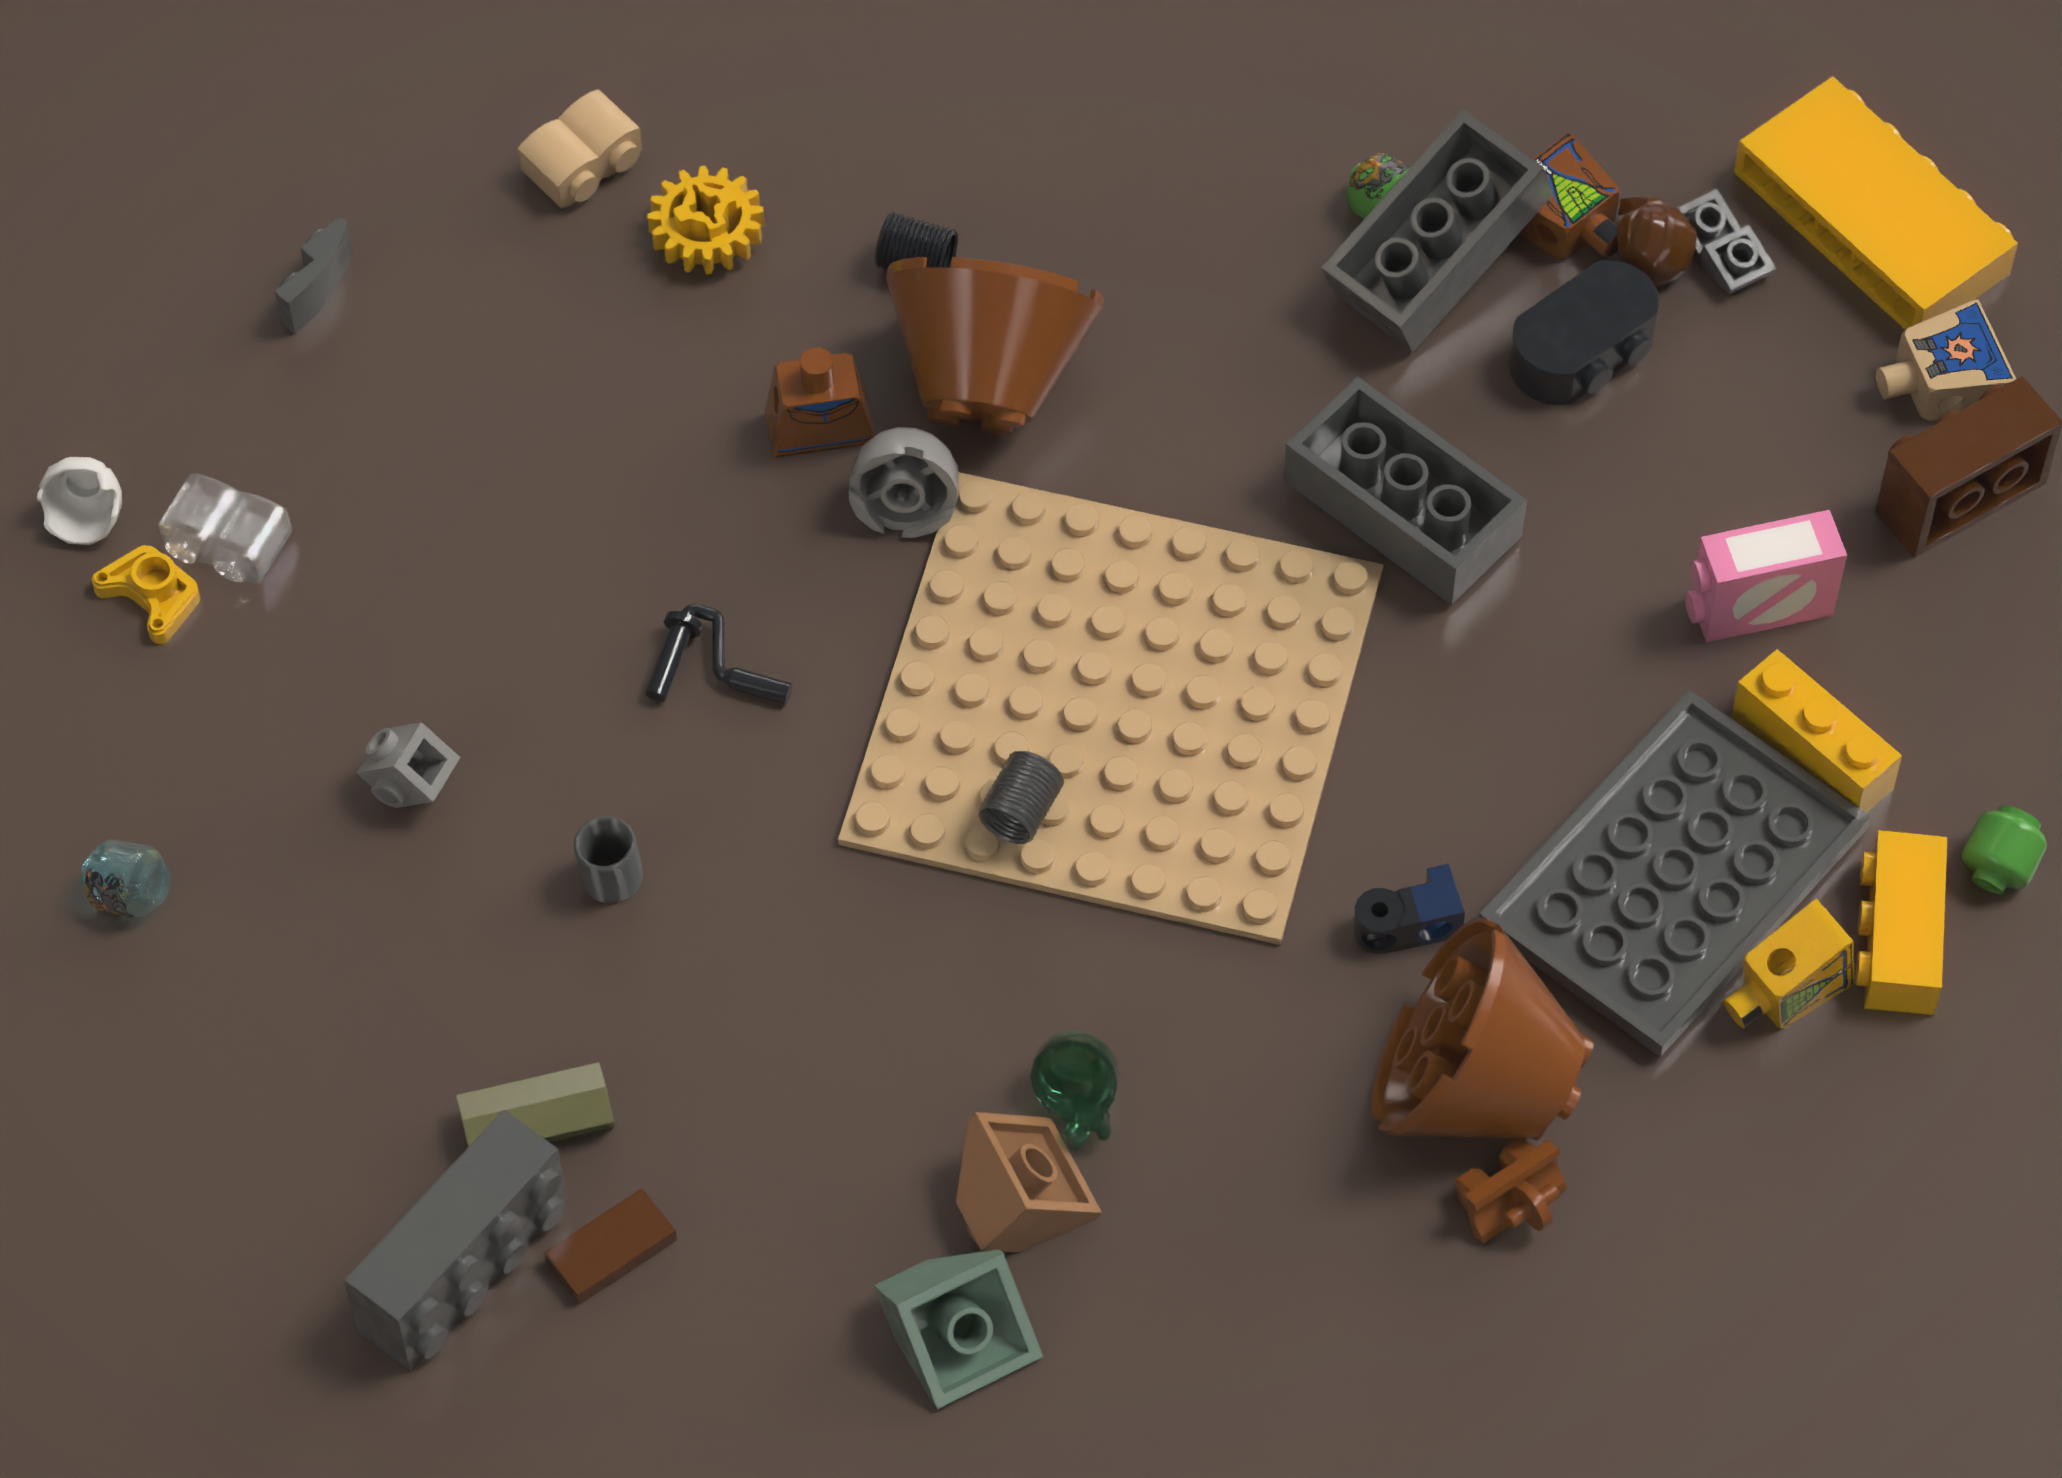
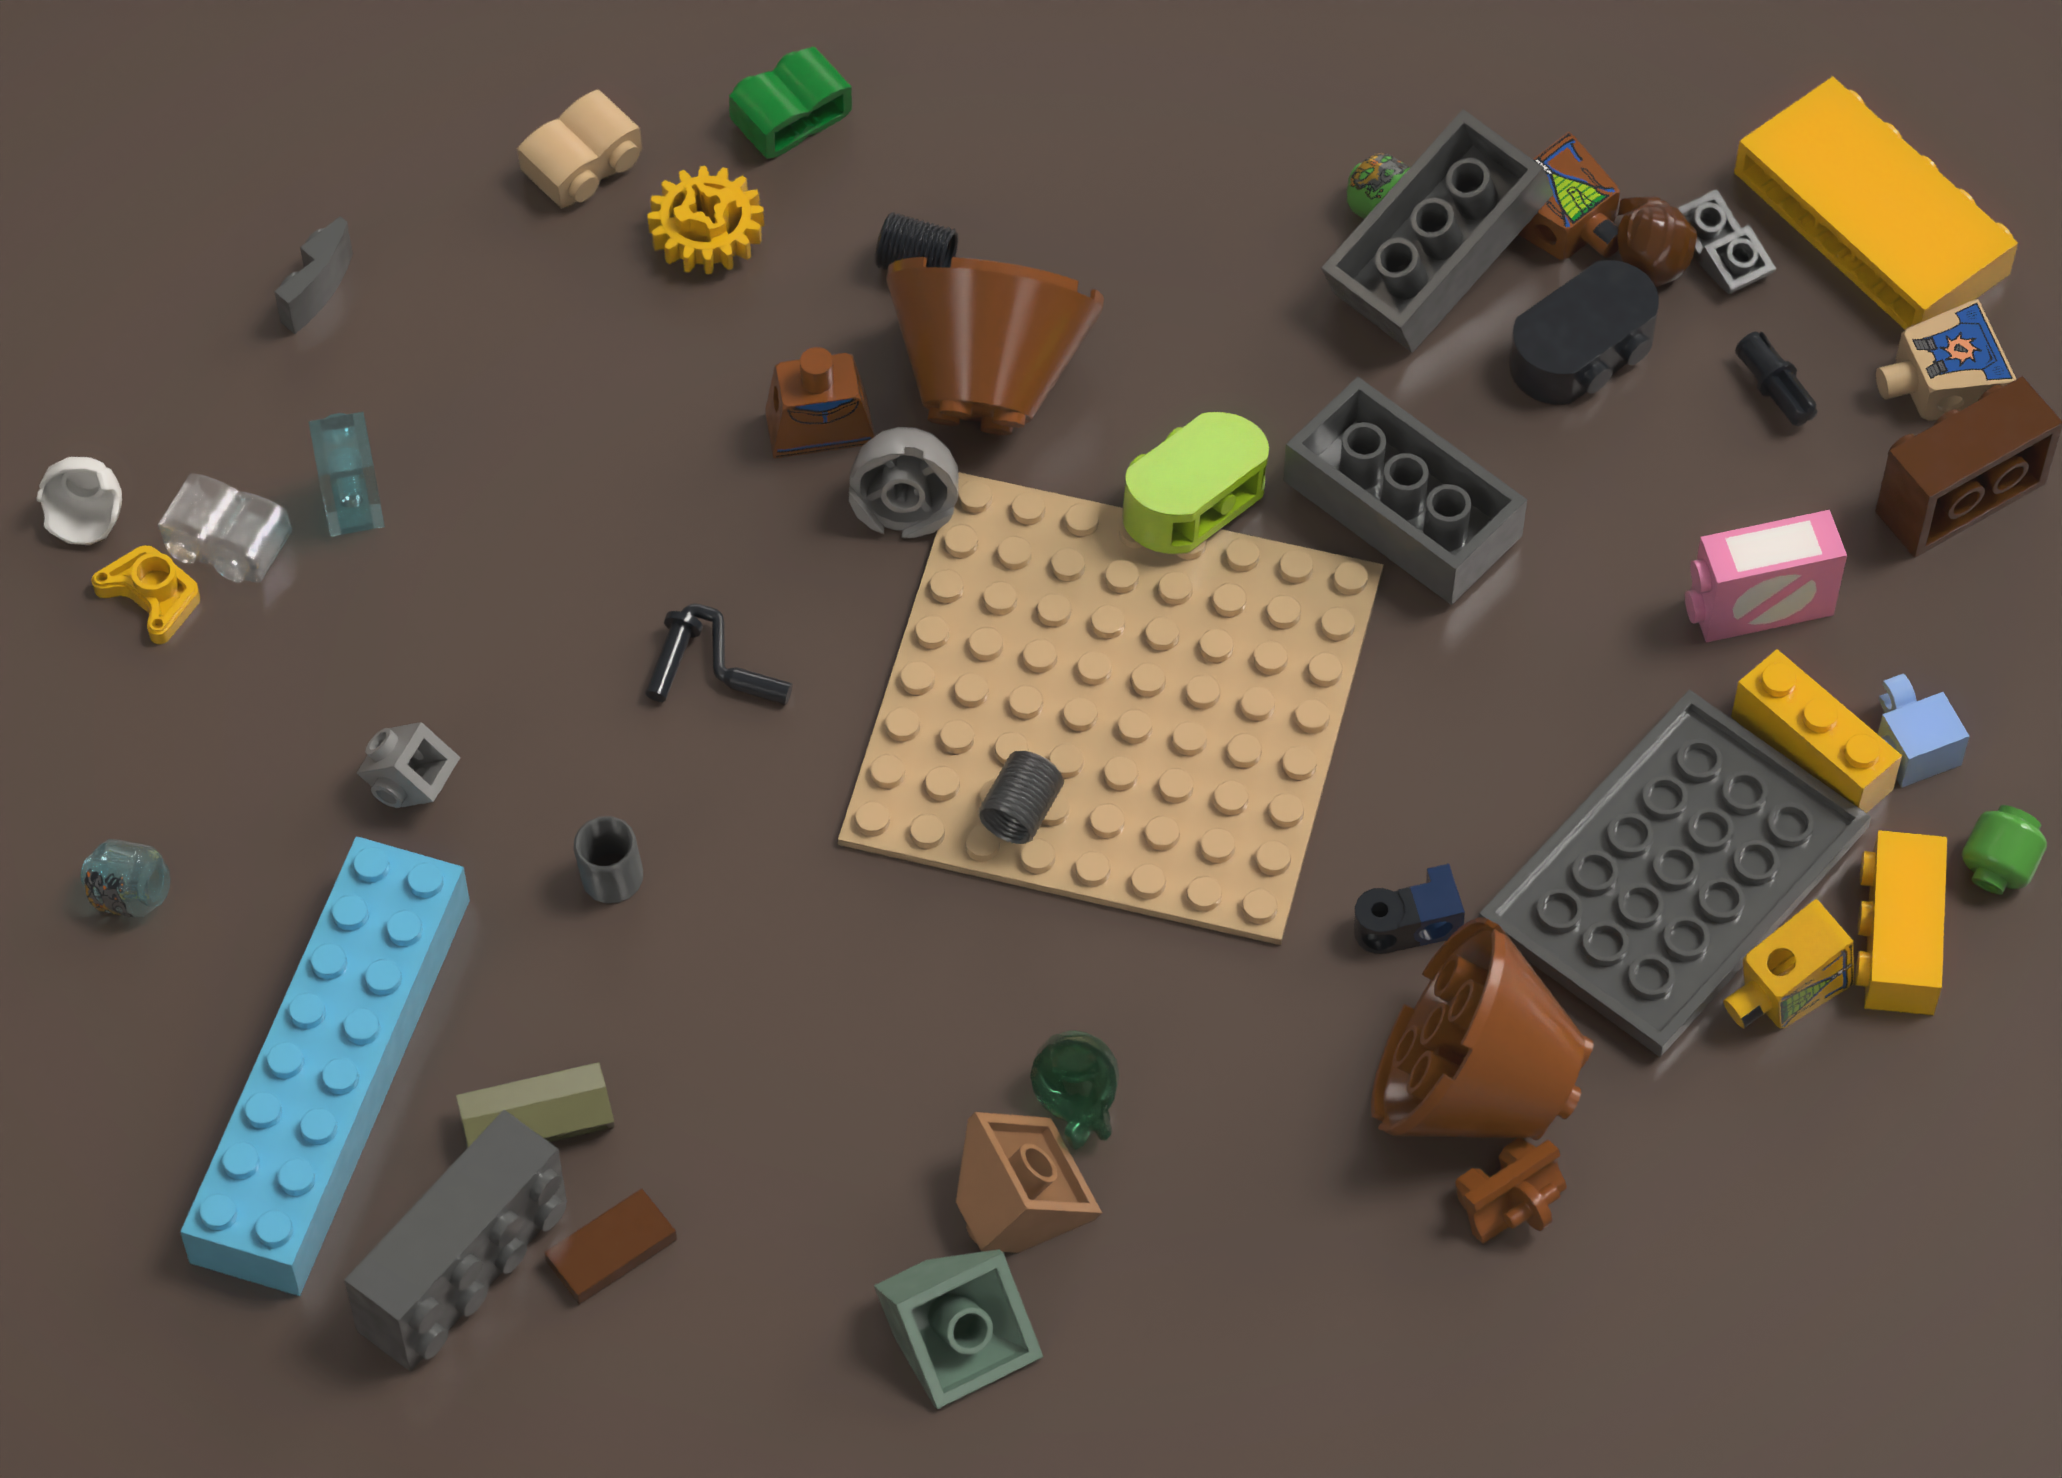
none -> medium azure brick [180,836,470,1296]
none -> clear light blue brick [308,412,385,537]
none -> green brick [729,47,852,159]
none -> lime brick [1122,412,1269,554]
none -> black axle [1735,331,1817,426]
none -> light blue brick [1878,673,1970,788]

